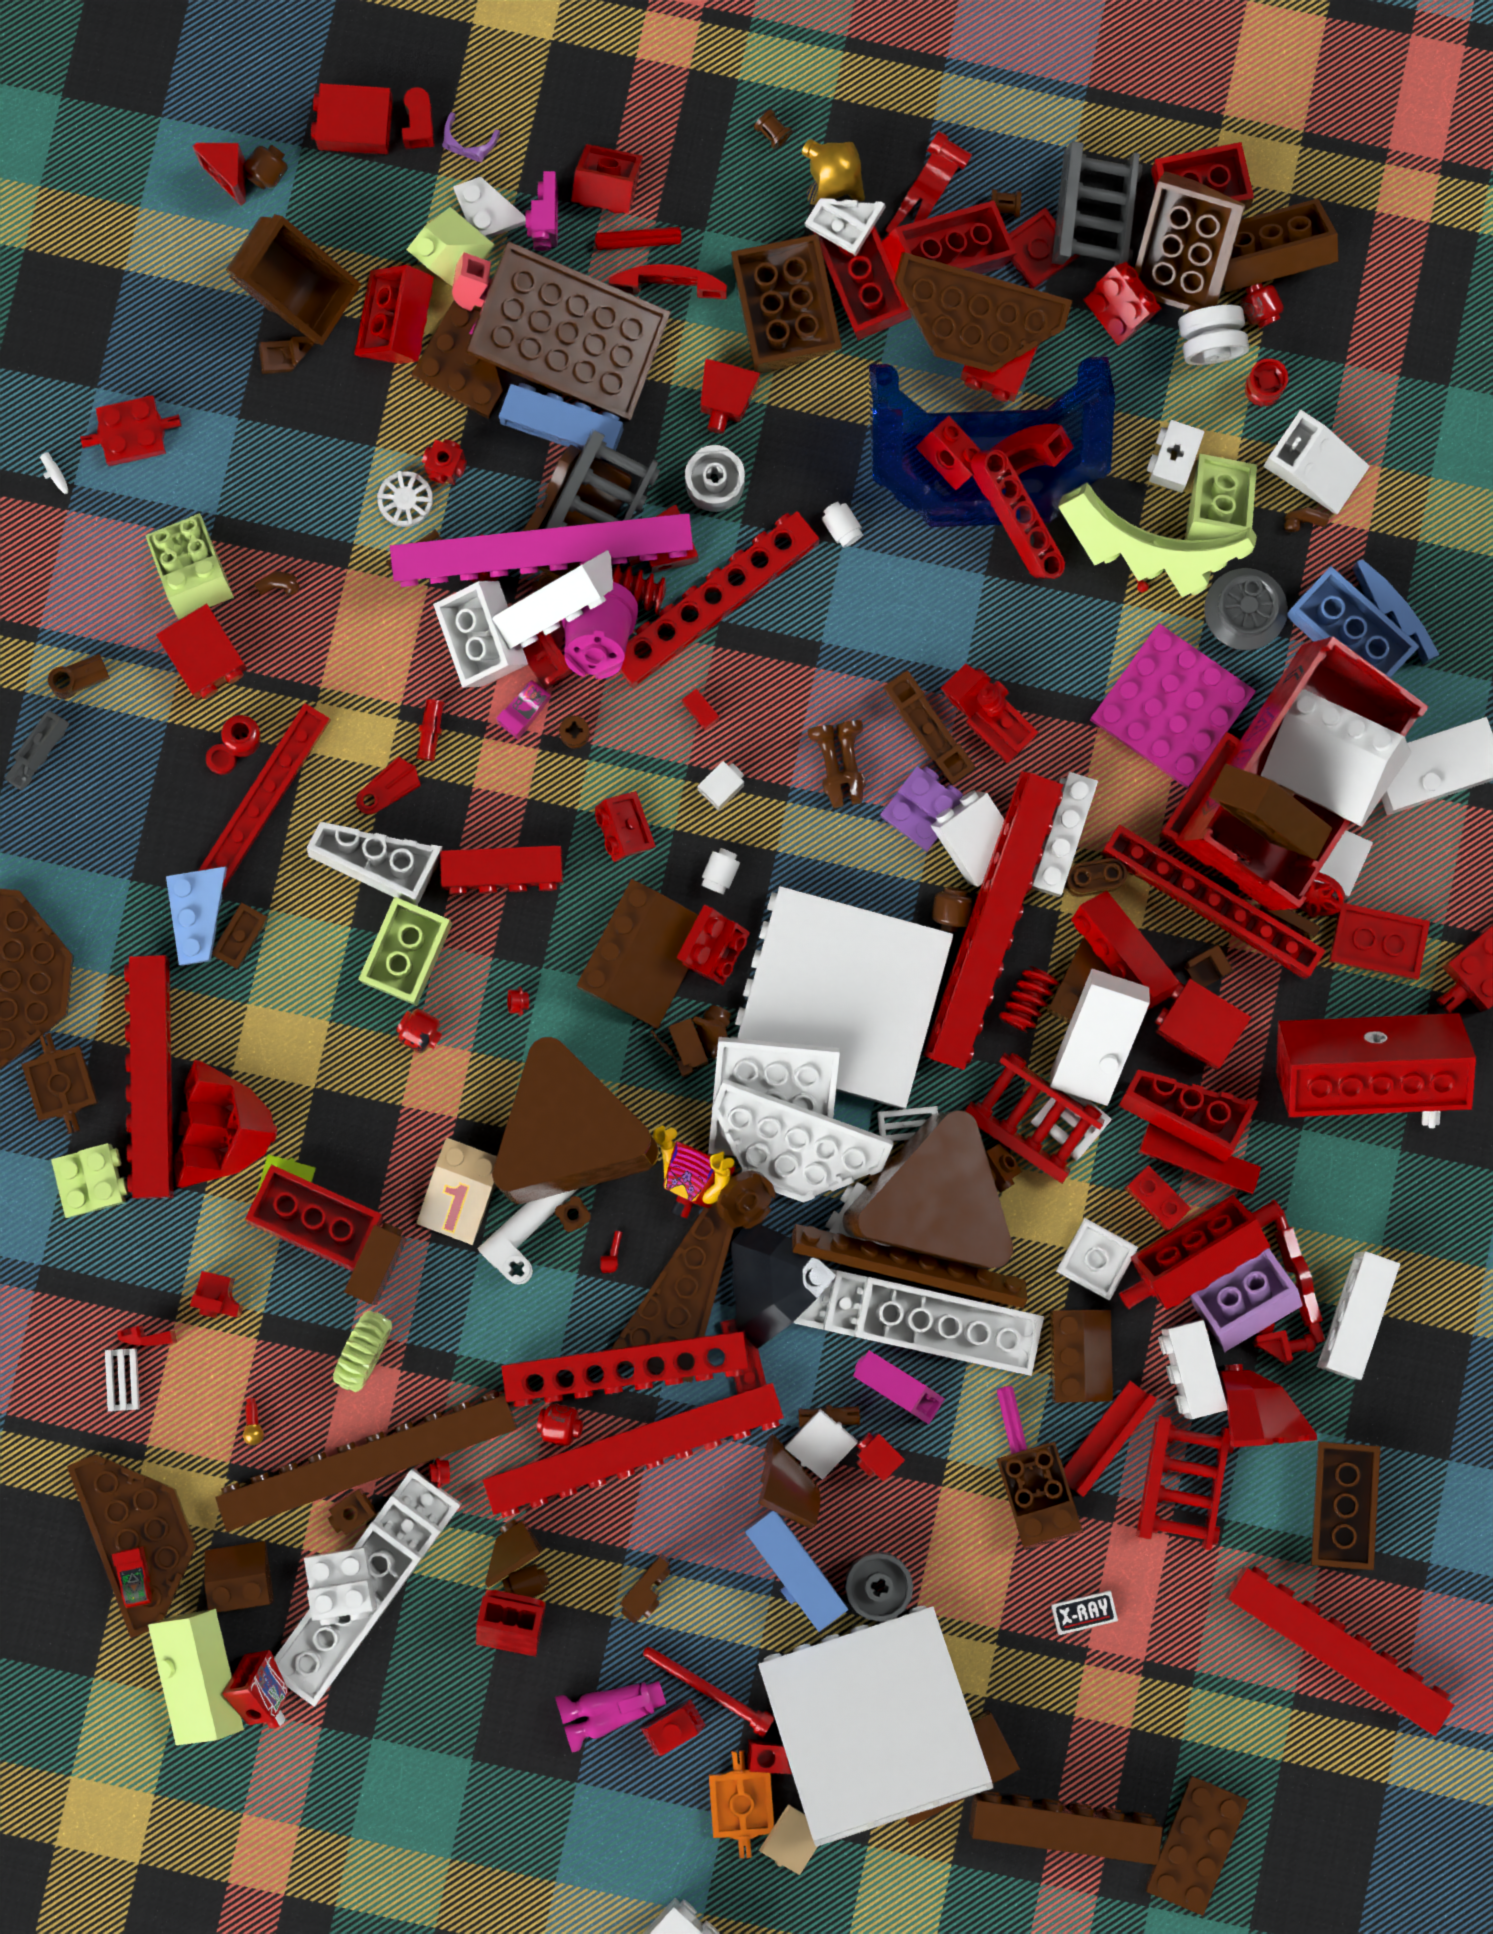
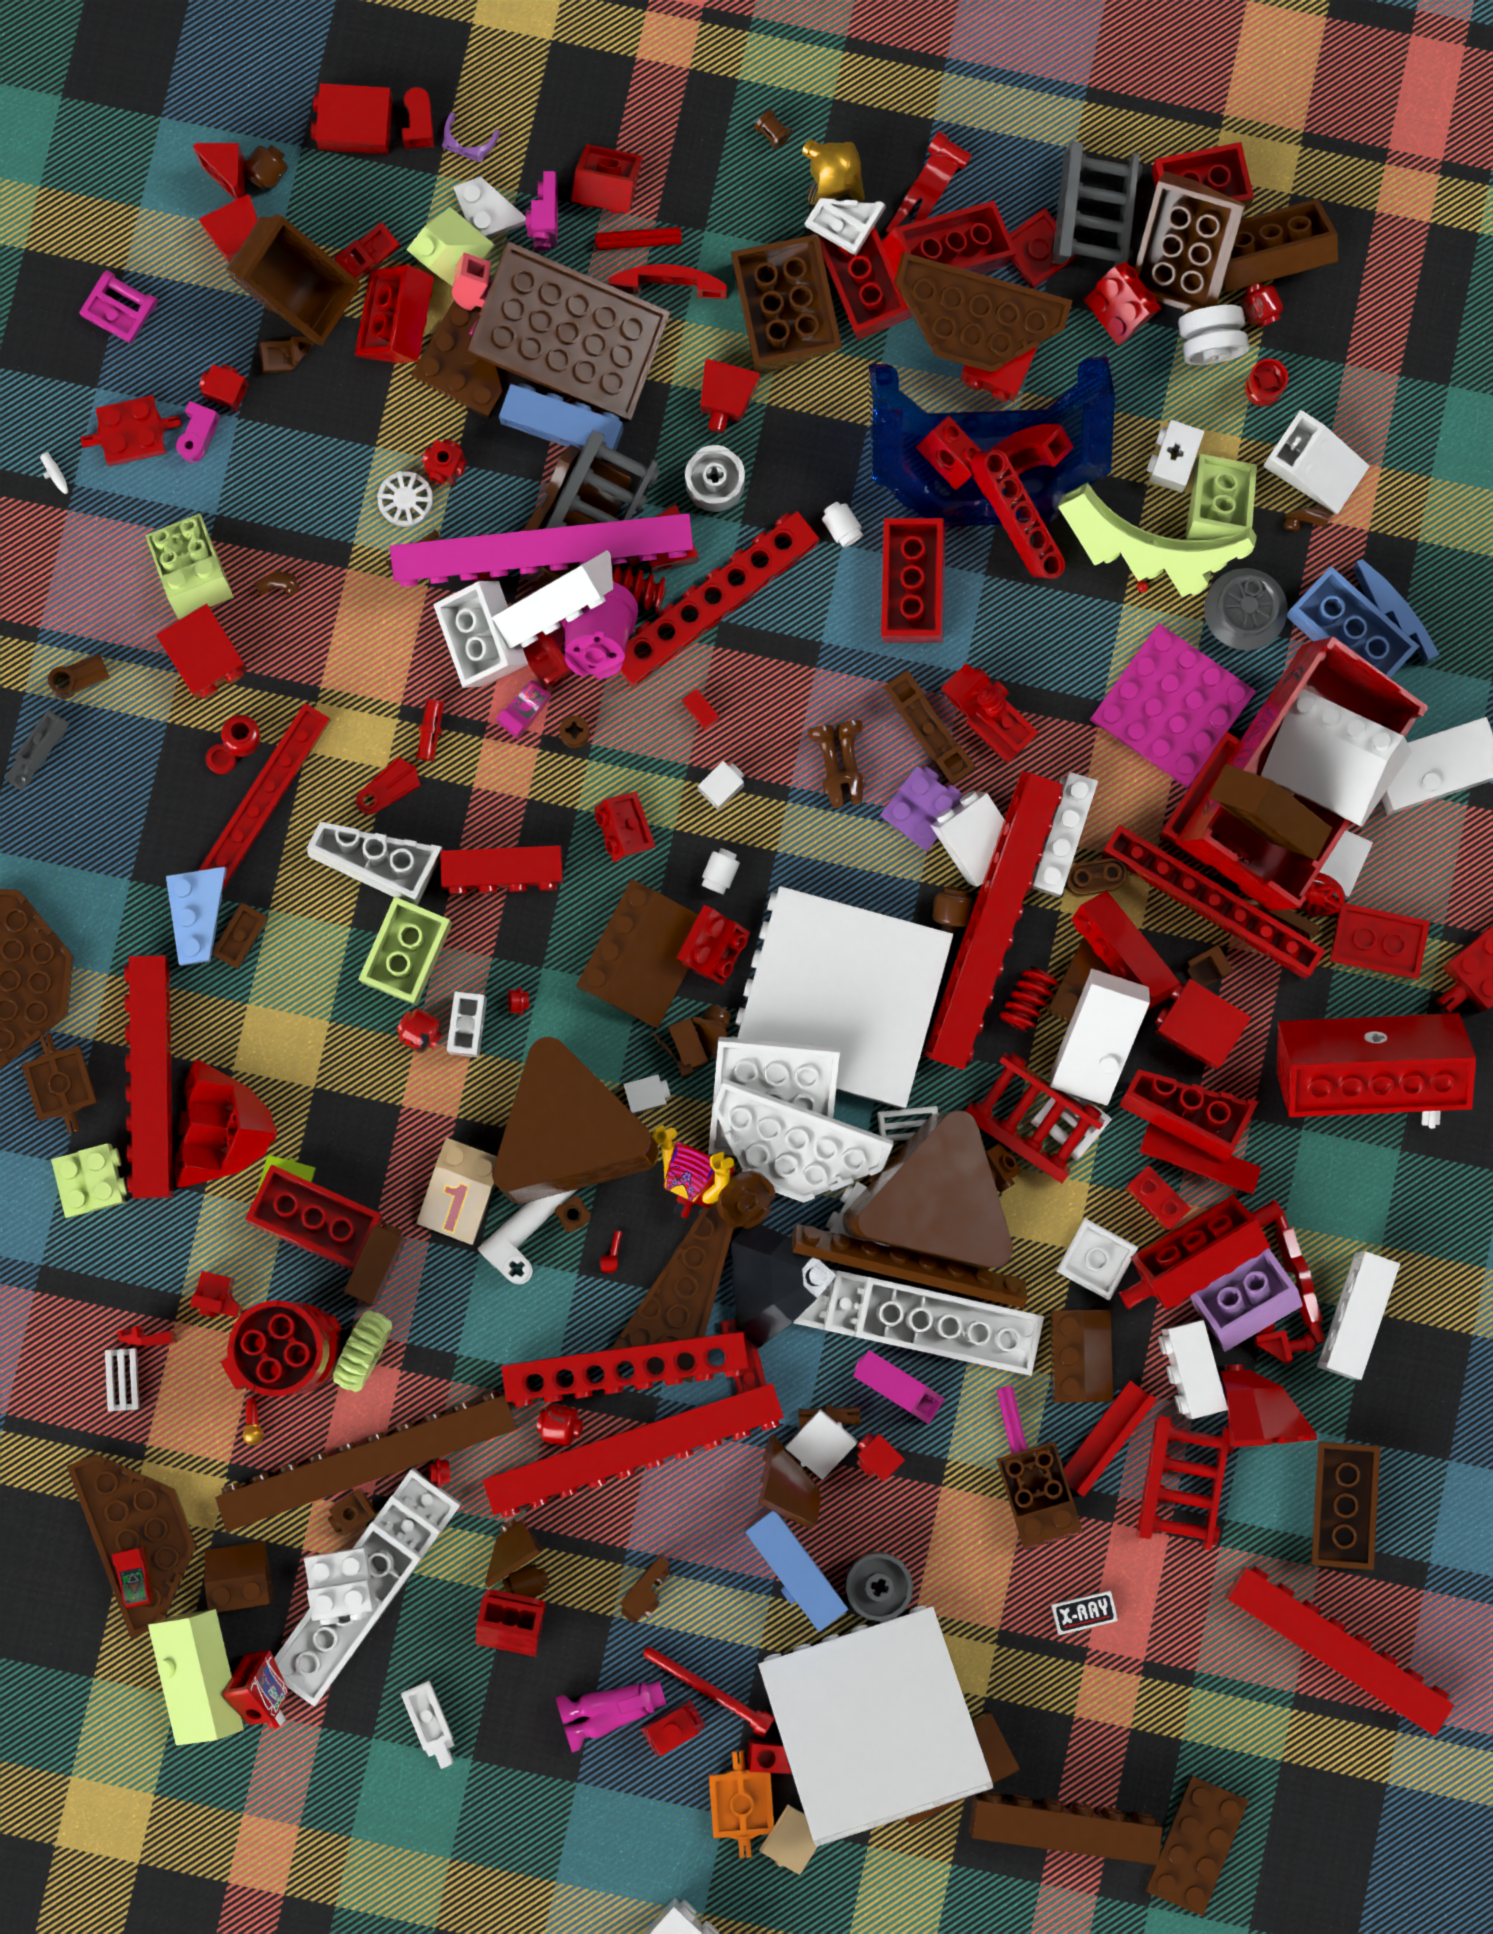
reddish brown bush [991,189,1022,218] -> none
none -> dark pink plate [79,270,158,345]
none -> dark pink leg [176,401,221,463]
none -> red torso [199,194,258,264]
none -> red brick [199,364,249,411]
none -> red cylinder [220,1300,343,1396]
none -> red slope [334,222,402,280]
none -> white hinge [401,1681,455,1769]
none -> white brick [447,991,487,1058]
none -> white brick [624,1075,671,1114]
none -> red brick [881,518,946,643]

